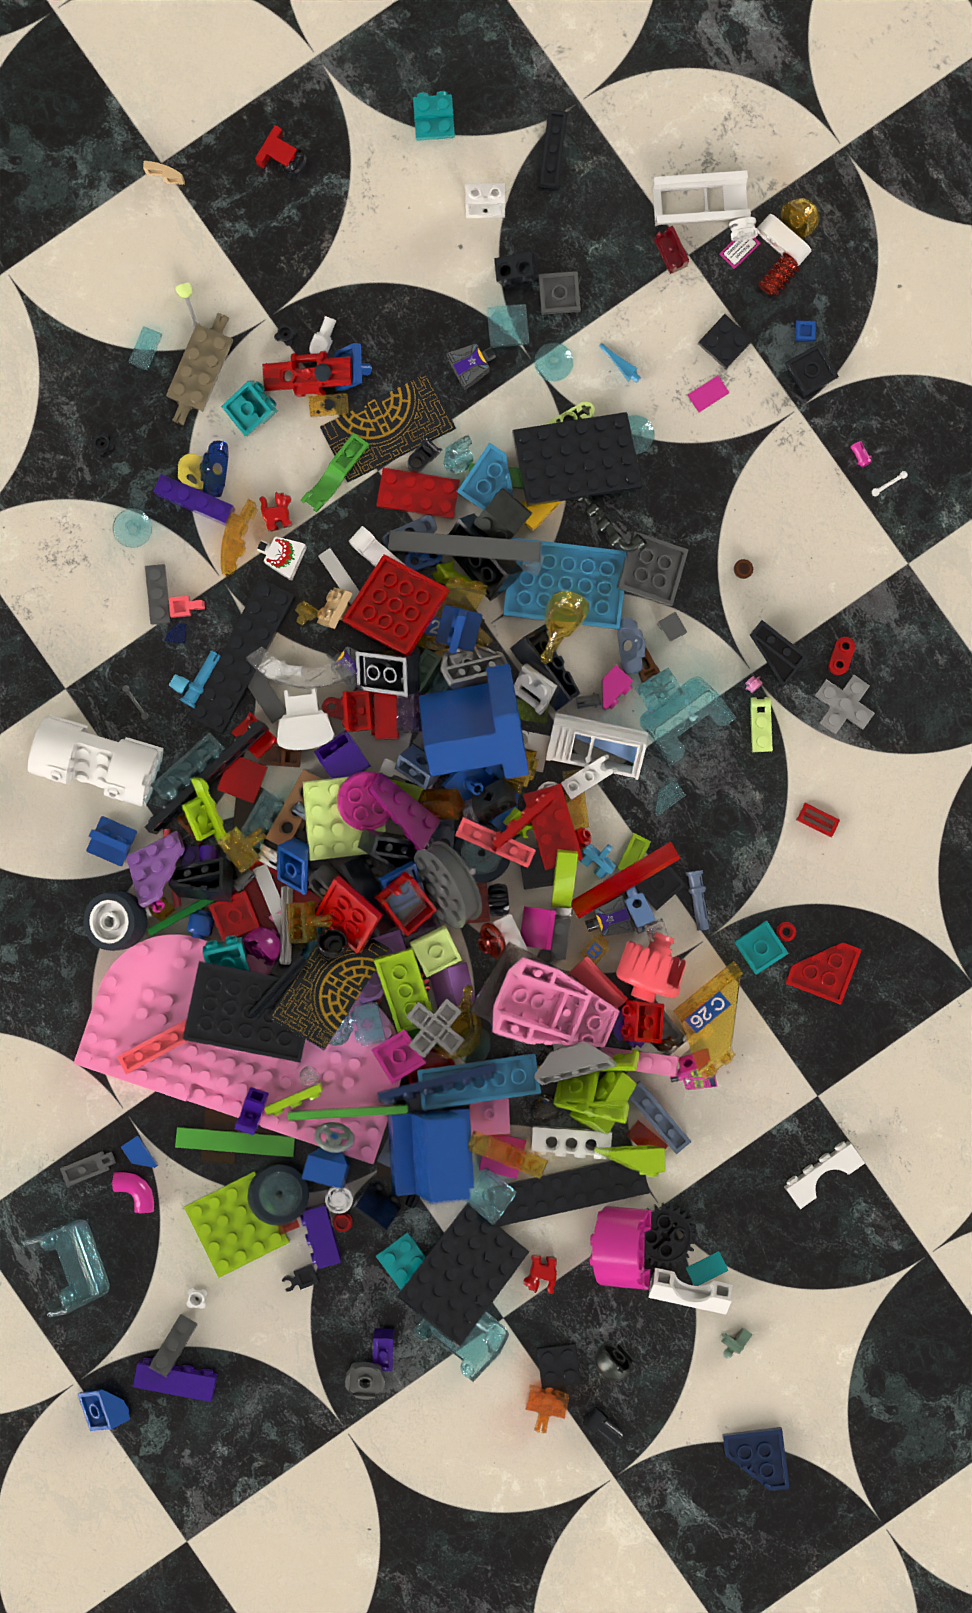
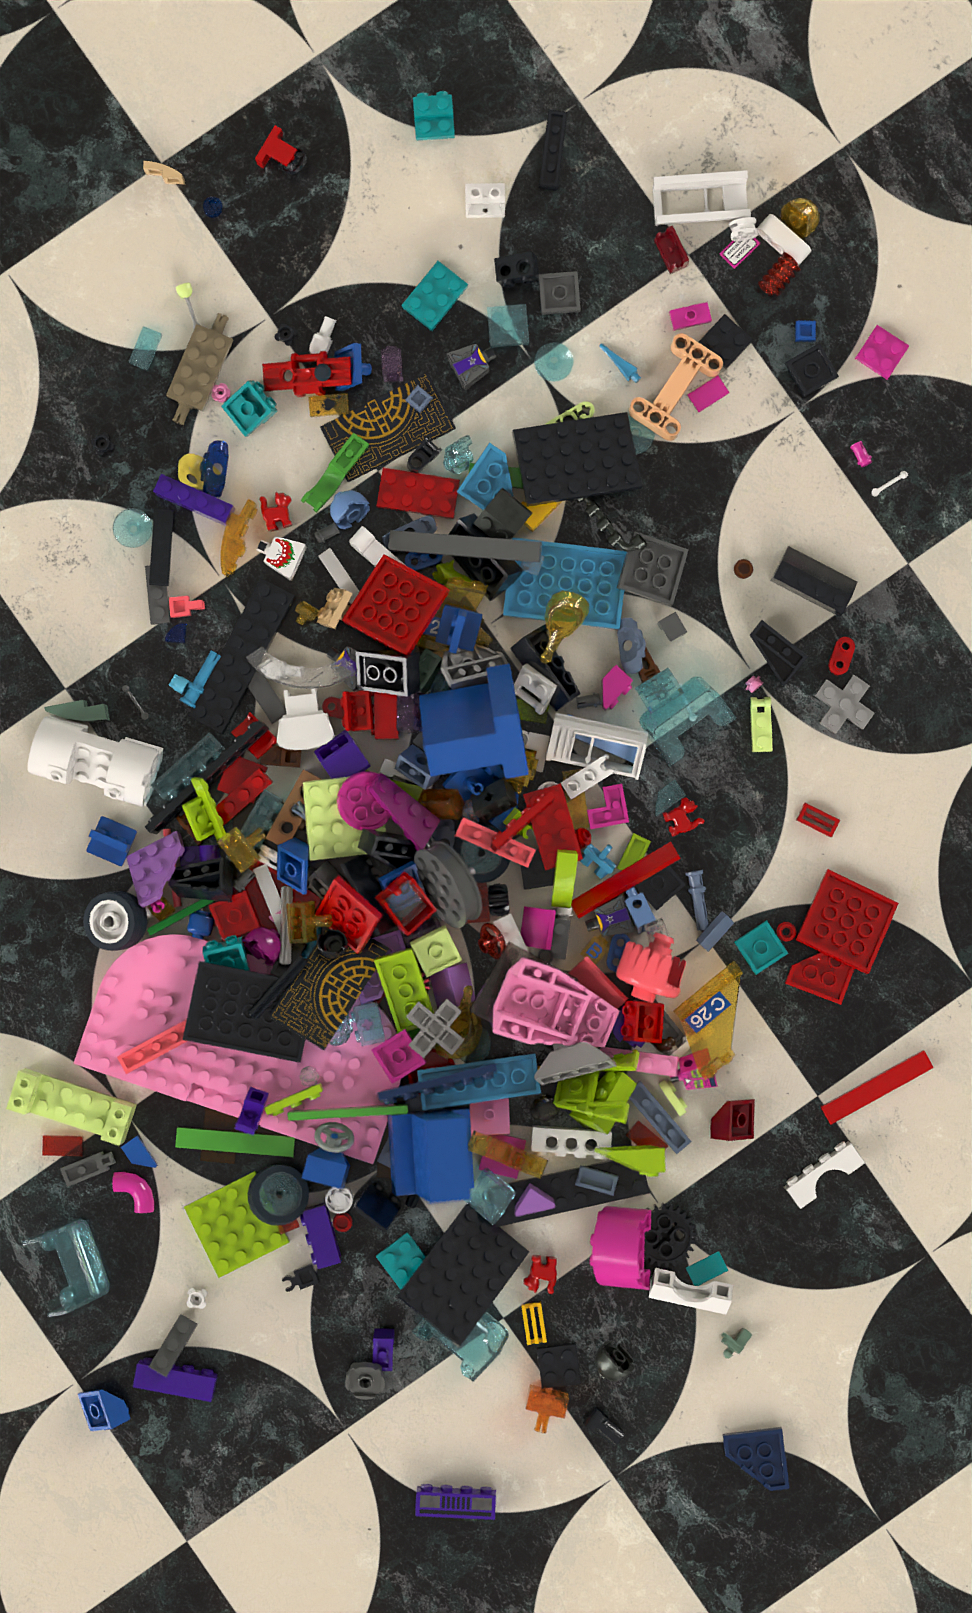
none -> yellowish green plate [6,1068,137,1146]
none -> clear red tile [42,1135,83,1156]
none -> sand green slope [44,700,110,722]
none -> black tile [149,508,174,586]
none -> clear blue tile [203,197,223,218]
none -> bright pink plate [211,383,231,403]
none -> red plate [216,767,273,826]
none -> dark grey pin [314,522,340,543]
none -> medium blue cylinder [330,490,370,529]
none -> clear purple brick [381,346,404,382]
none -> teal plate [401,261,468,331]
none -> sand blue tile [405,385,433,413]
none -> dark purple brick [415,1484,496,1520]
none -> medium lavender slope [515,1183,555,1217]
none -> yellow tile [521,1302,547,1345]
none -> sand blue tile [575,1165,619,1195]
none -> dark pink plate [587,784,629,829]
none -> blue plate [606,933,630,972]
none -> light nougat beam [629,333,723,441]
none -> yellowish green plate [658,1079,688,1117]
none -> red animal [662,797,704,837]
none -> dark pink plate [669,302,712,331]
none -> sand blue tile [696,911,734,952]
none -> dark red slope [710,1099,755,1141]
none -> black slope [770,546,857,617]
none -> red plate [796,869,899,974]
none -> red tile [820,1050,934,1125]
none -> dark pink plate [855,325,909,379]

